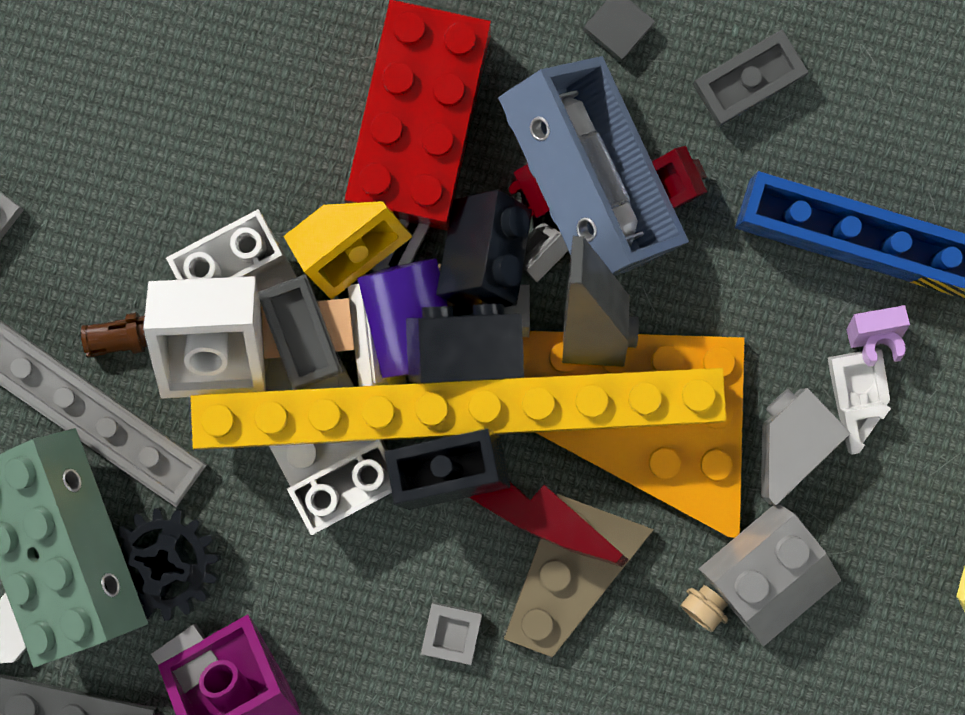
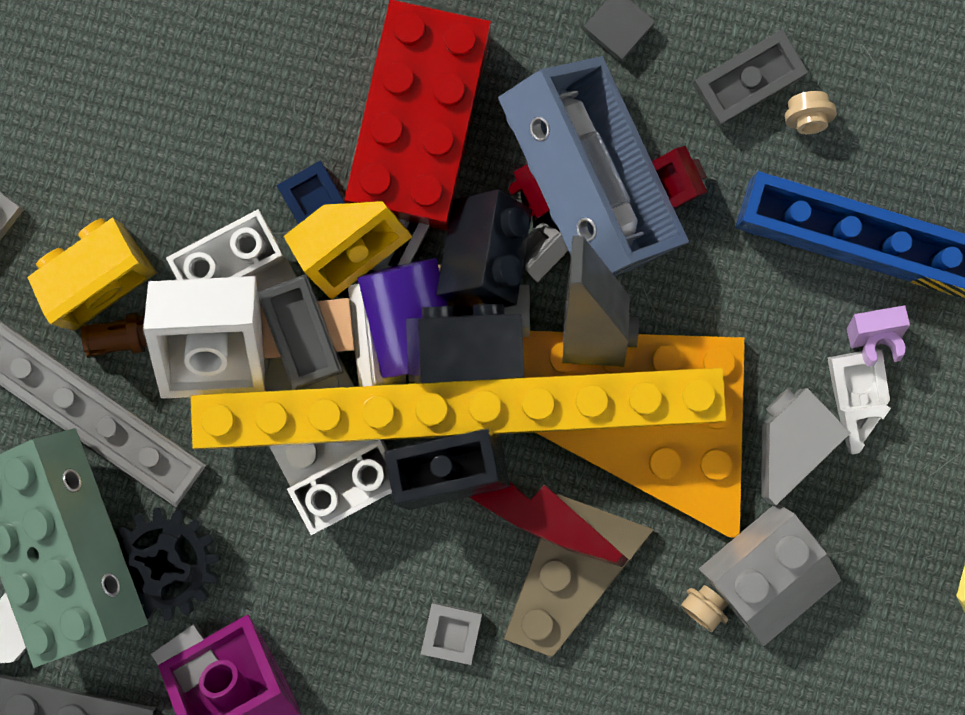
none -> yellow slope [27,217,157,331]
none -> dark blue tile [276,160,345,224]
none -> tan plate [785,91,837,134]

